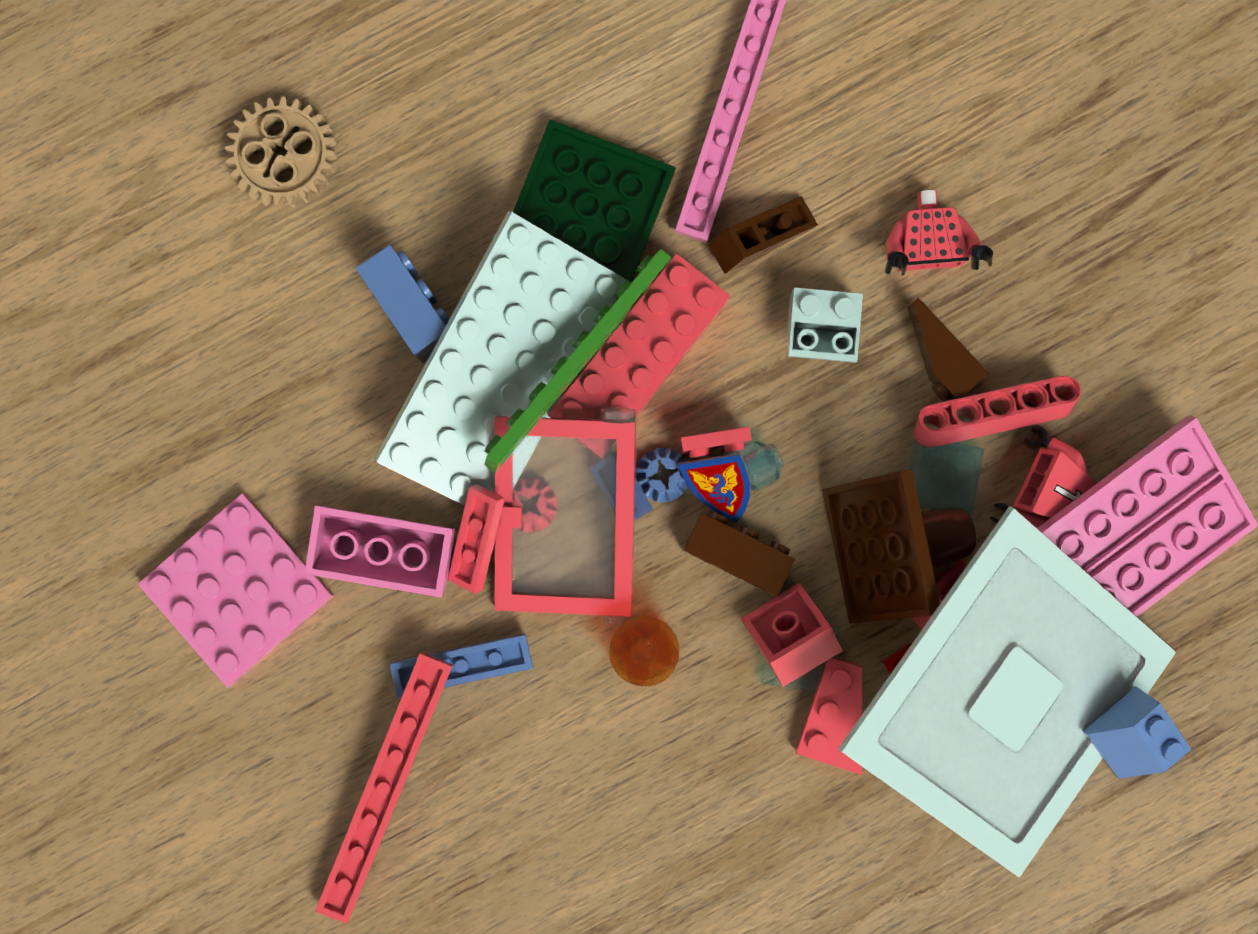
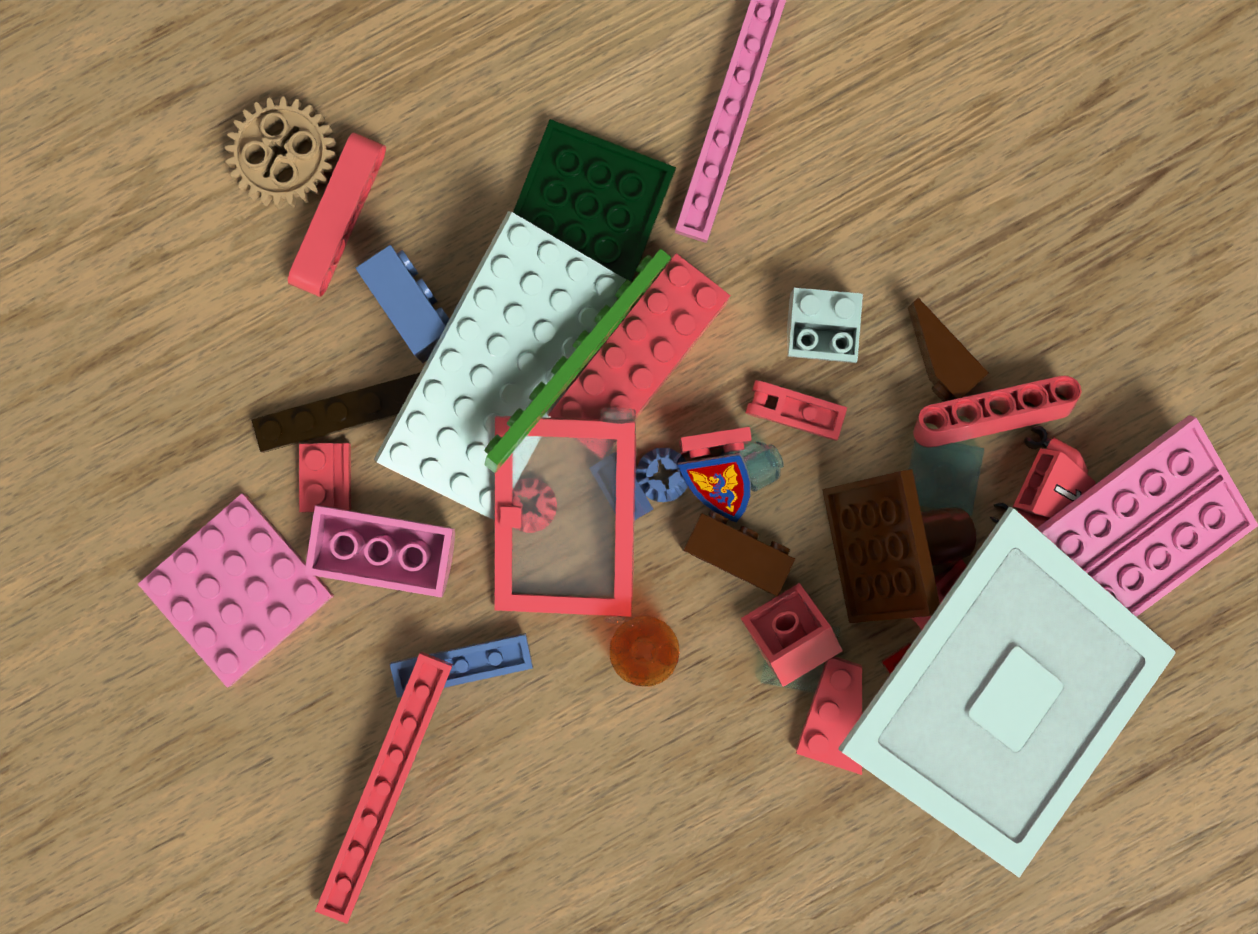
coral plate [448,484,505,594] -> none
reddish brown slope [708,196,818,274] -> none
coral torso [885,190,993,276] -> none
medium blue slope [1084,686,1191,779] -> none
none -> dark brown plate [251,372,421,453]
none -> coral beam [288,132,386,297]
none -> coral plate [299,443,351,513]
none -> coral plate [745,380,848,441]

